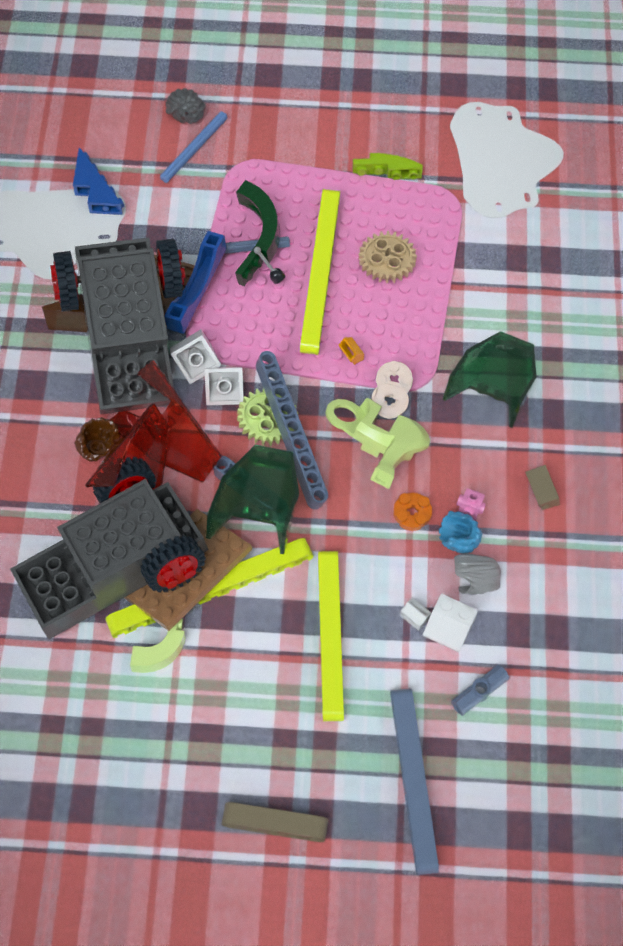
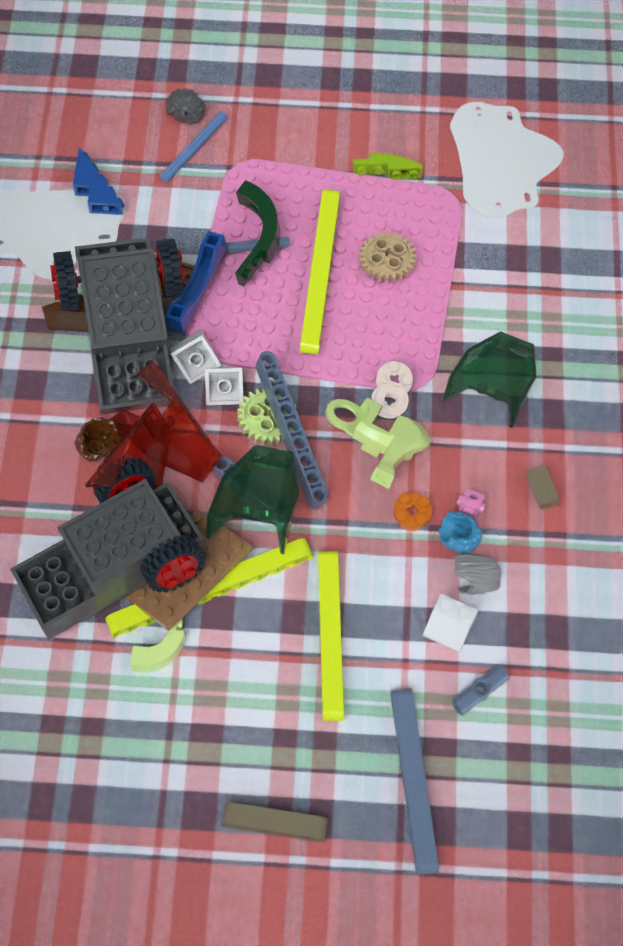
hinge [254,247,285,284] -> none
light orange piece [338,337,364,365] -> none
white piece [400,598,432,631] -> none

